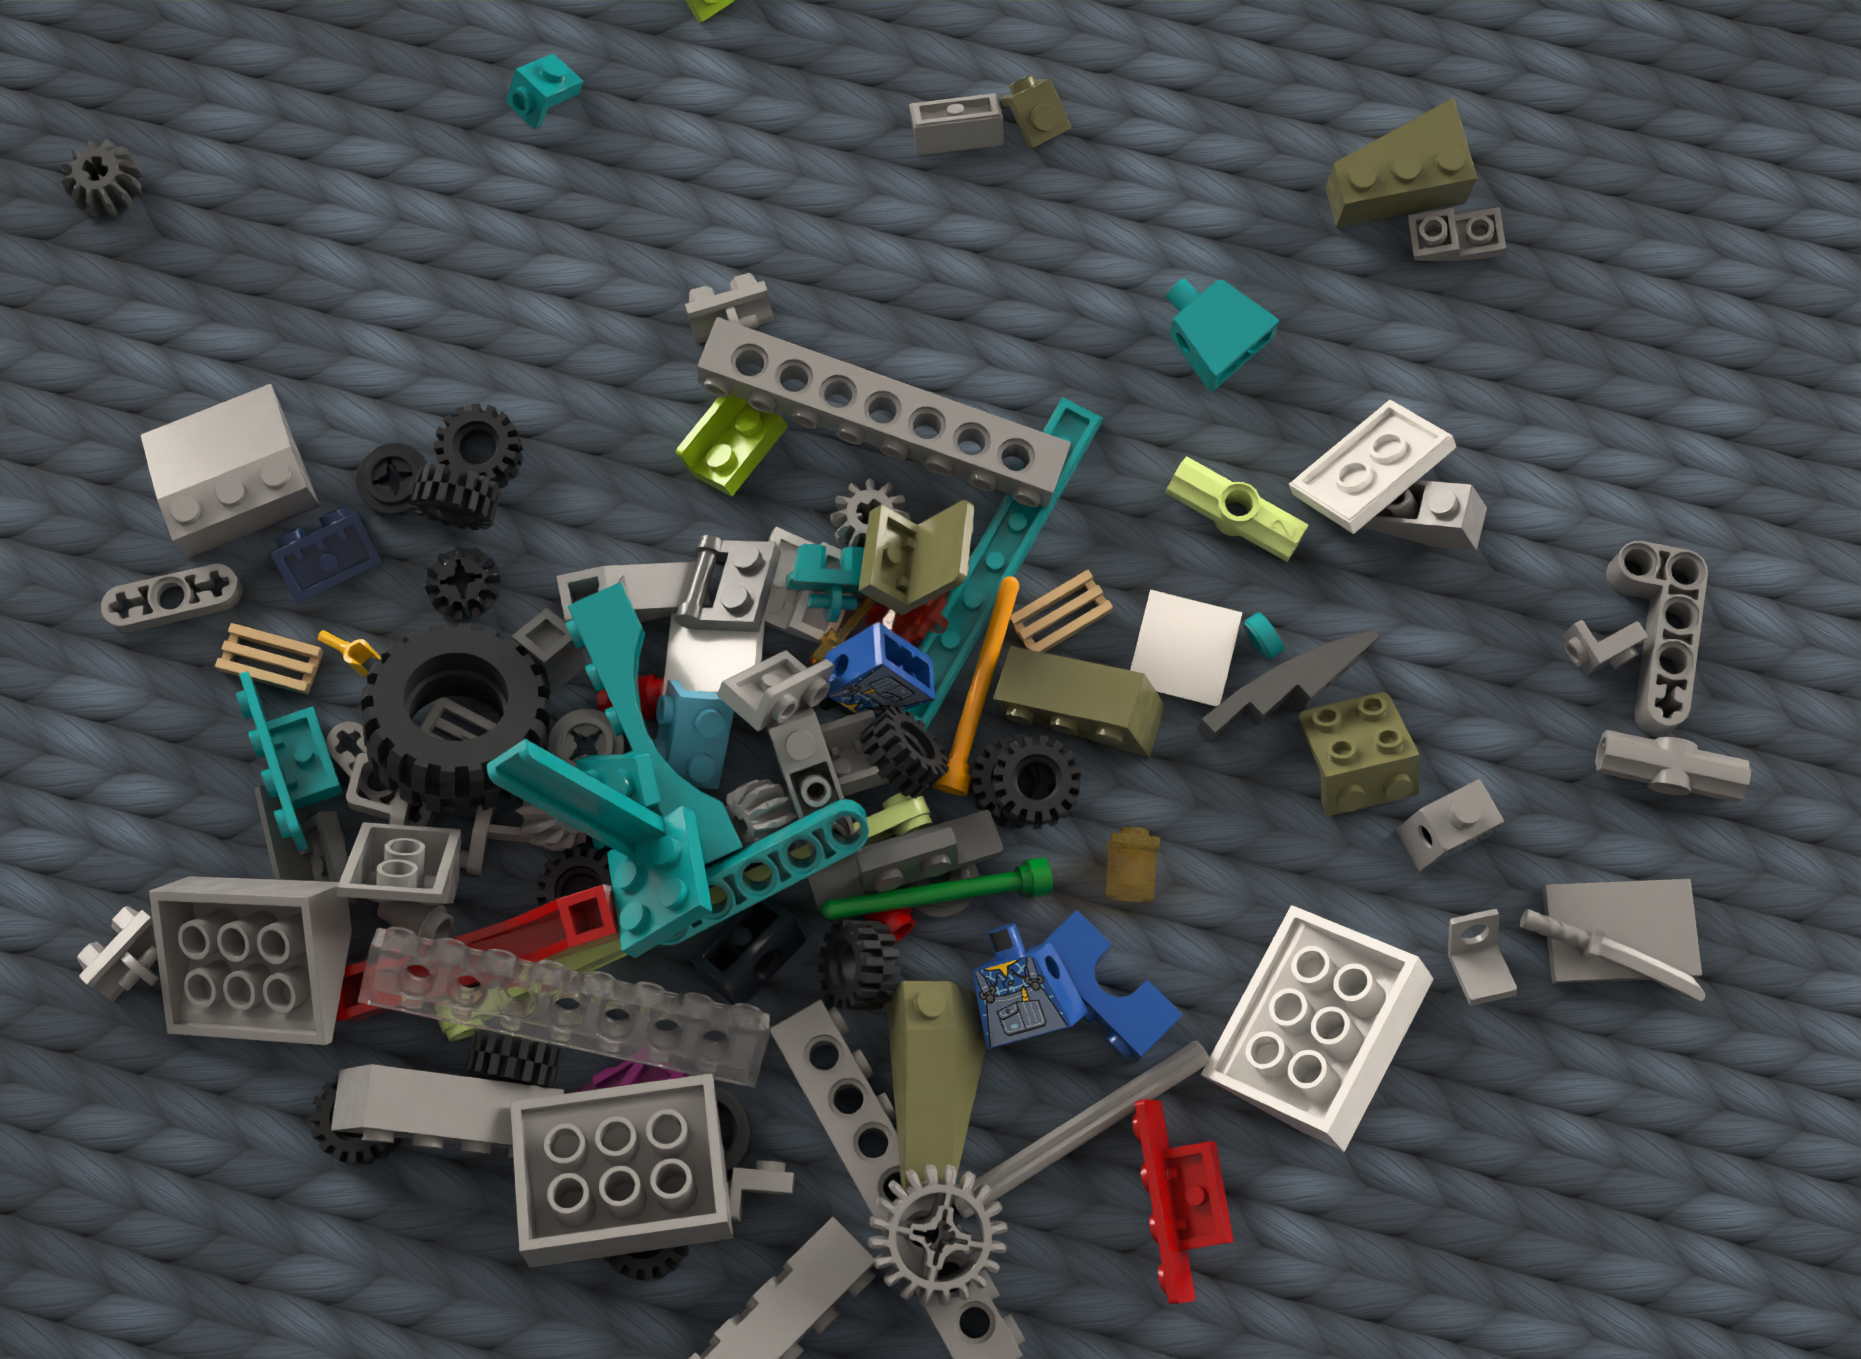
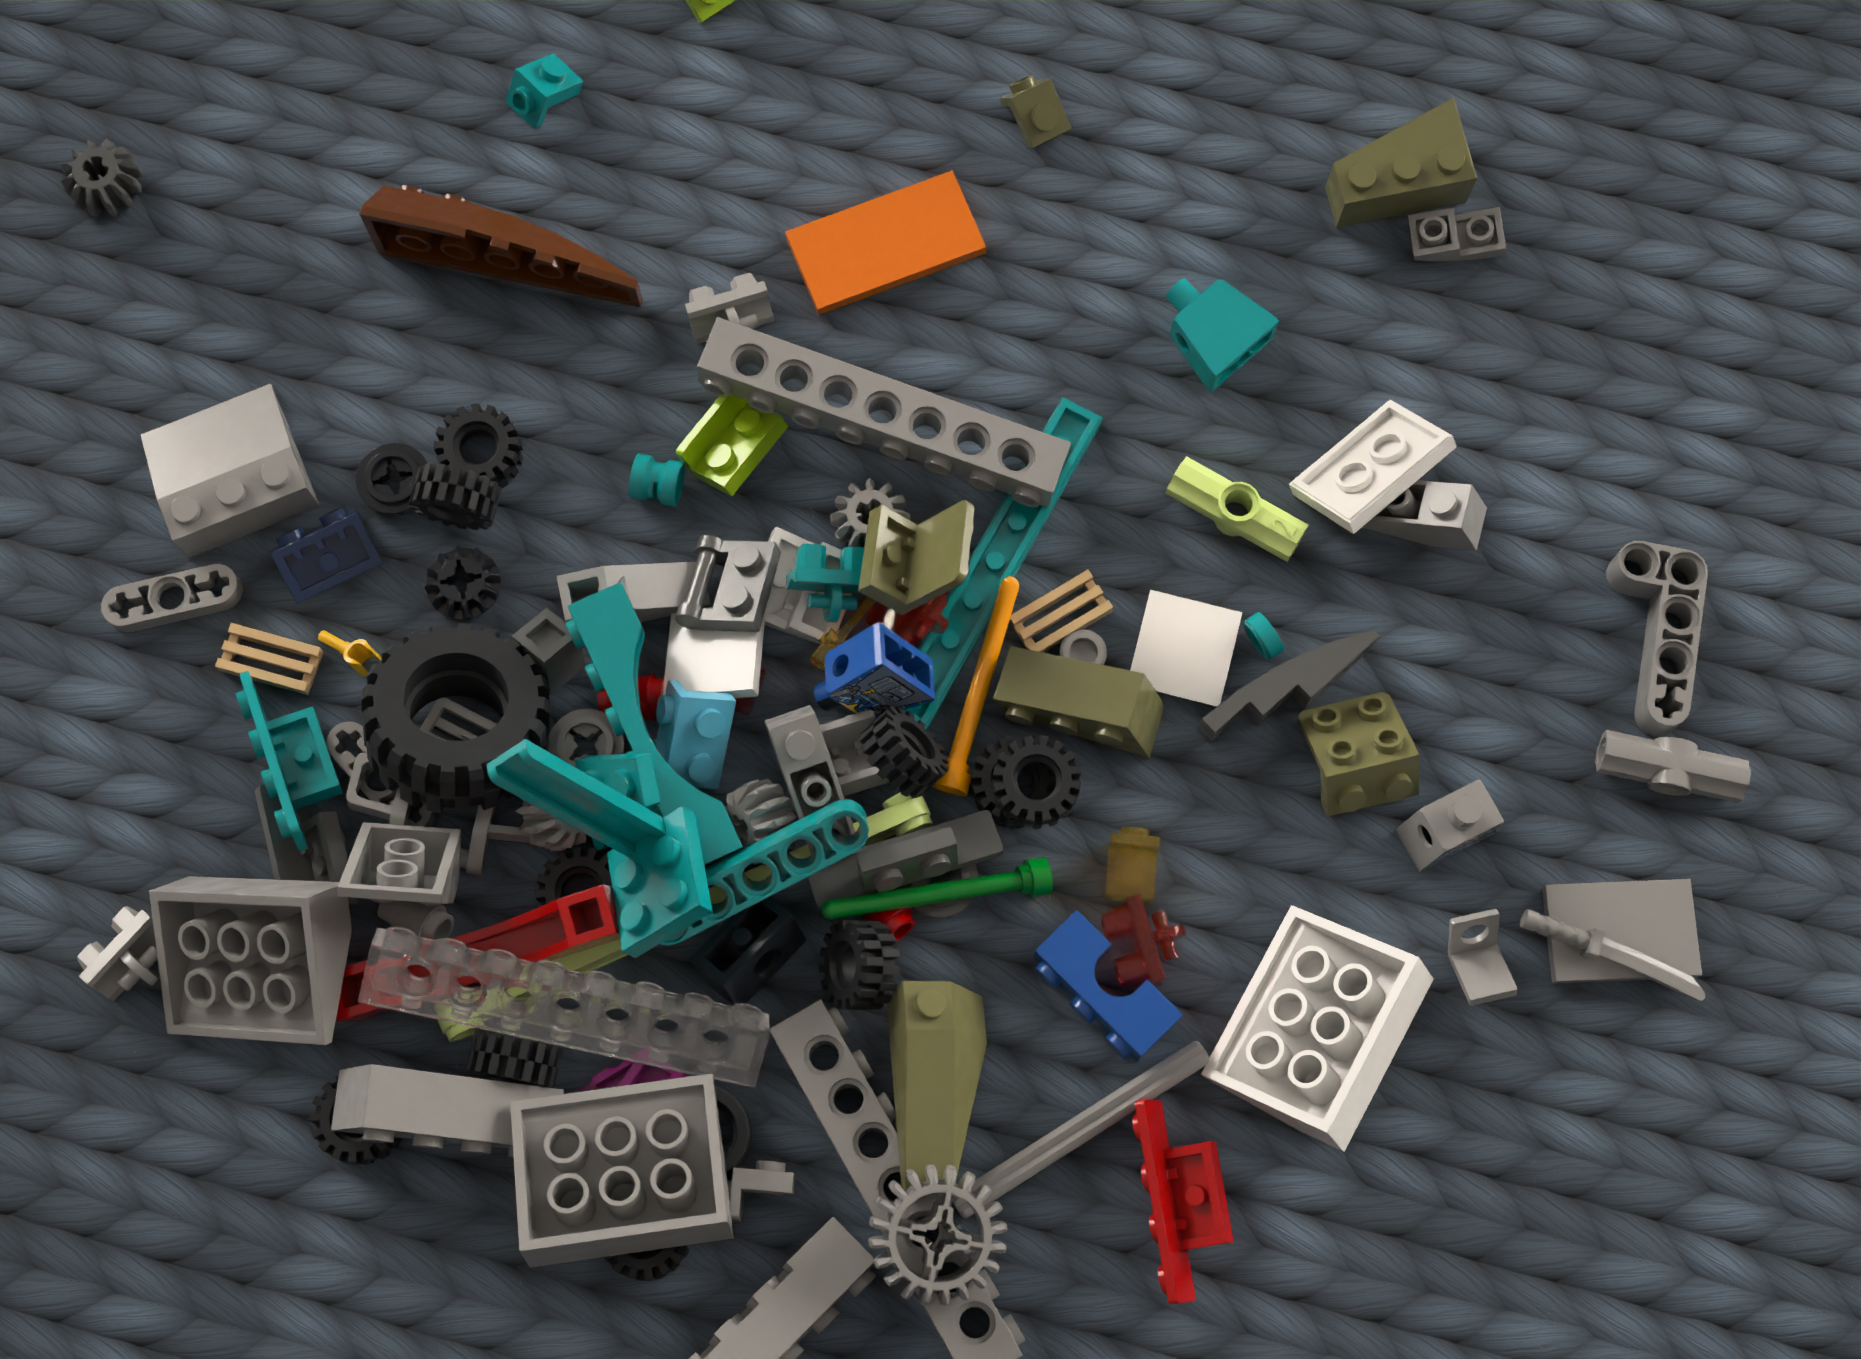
light grey bracket [717,650,835,731] -> none
light grey slope [909,93,1004,155] -> none
torso [973,923,1088,1049] -> none
light grey bracket [1563,620,1648,676] -> none
none -> reddish brown wedge [359,185,643,308]
none -> teal wheel [628,453,685,508]
none -> orange tile [785,170,986,316]
none -> light grey tile [1059,629,1107,665]
none -> clear red hips [1100,894,1187,987]

